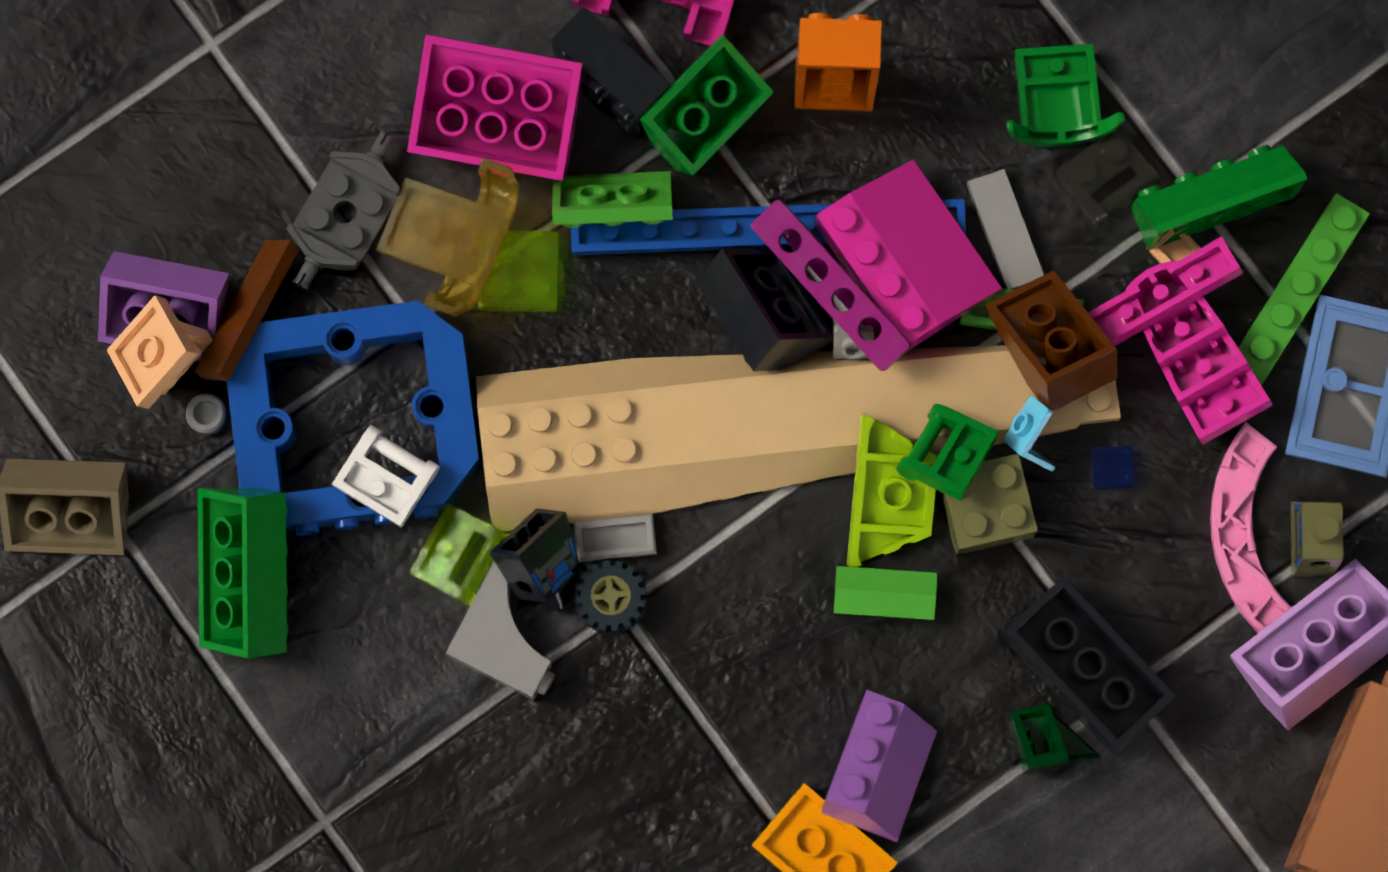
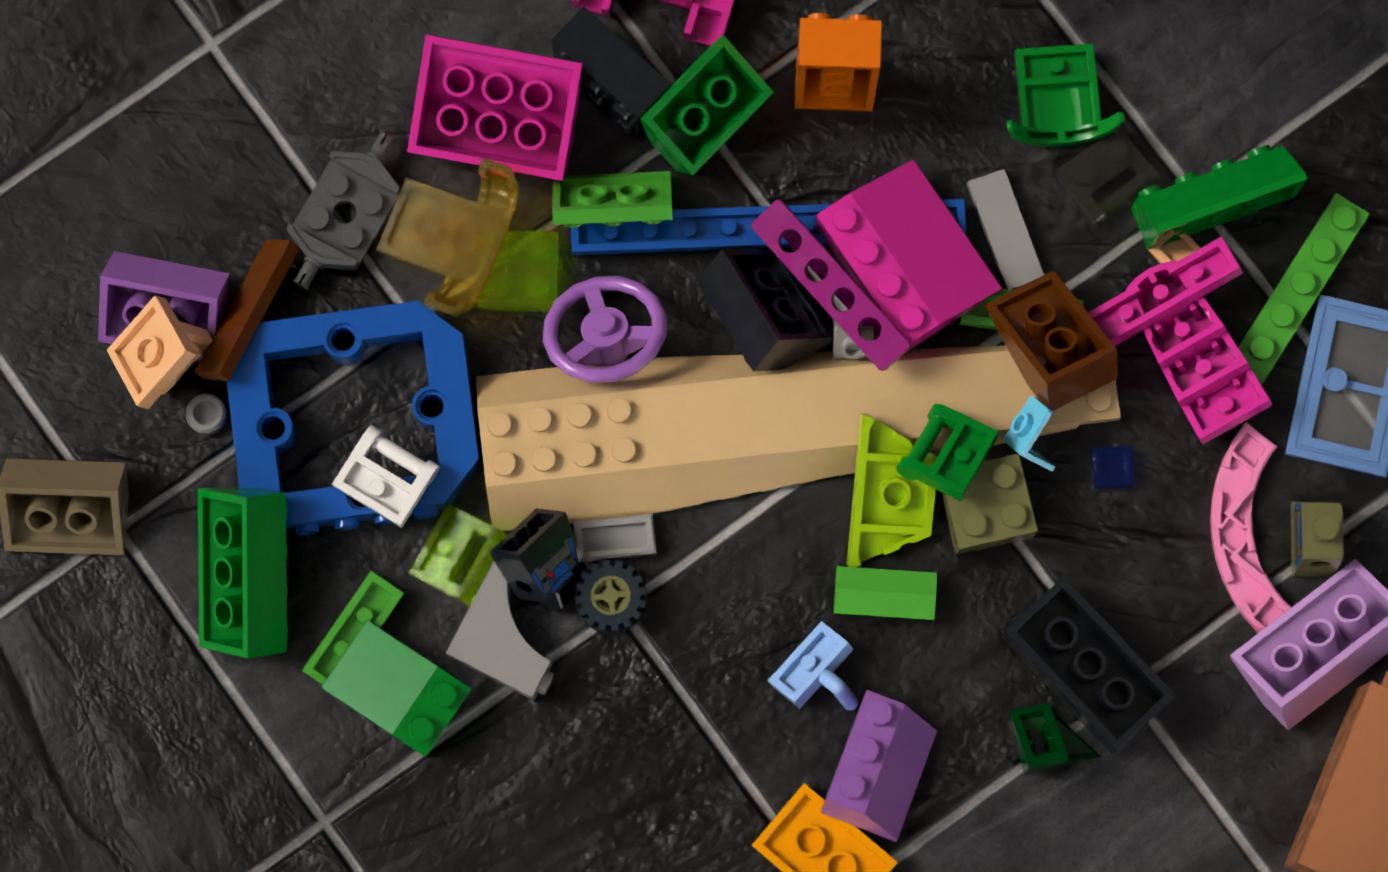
none -> bright green plate [302,571,404,685]
none -> green slope [321,621,471,757]
none -> medium lavender piece [542,276,667,383]
none -> light blue plate [768,621,858,710]

